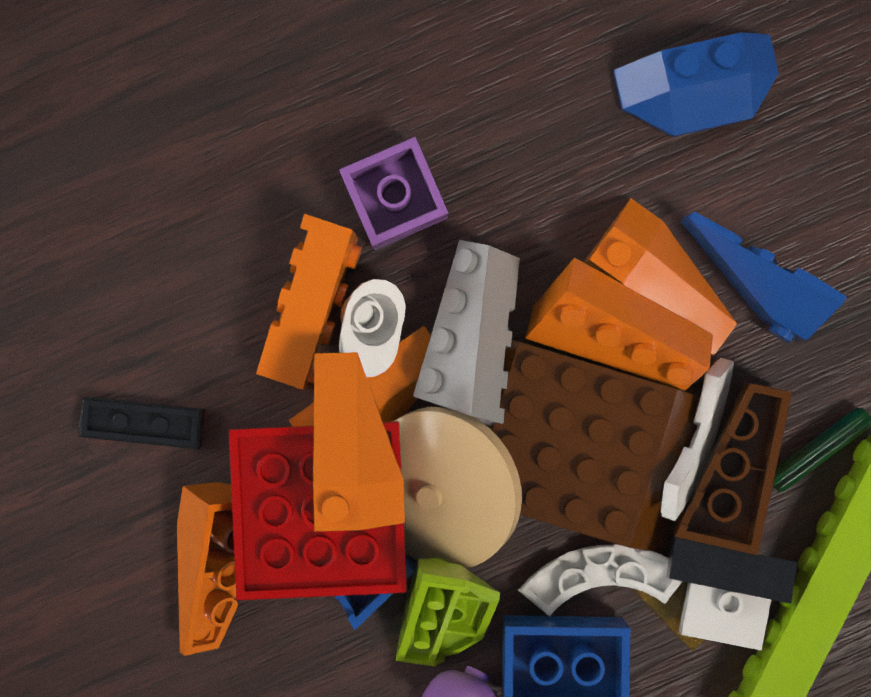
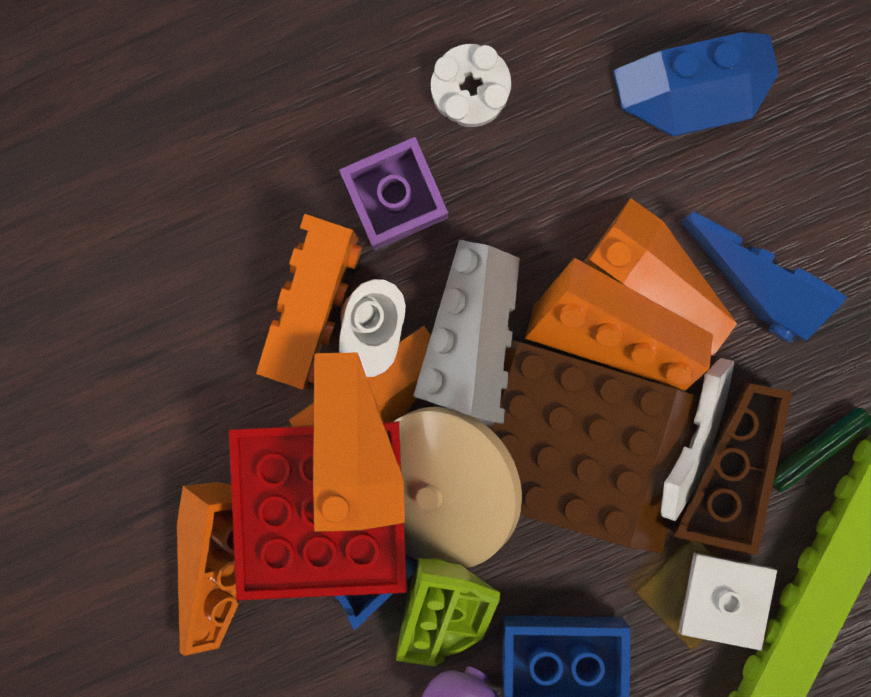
black tile [78,397,205,449] -> none
white tile [518,544,682,616] -> none
black tile [666,537,798,604] -> none
none -> white plate [431,44,511,127]

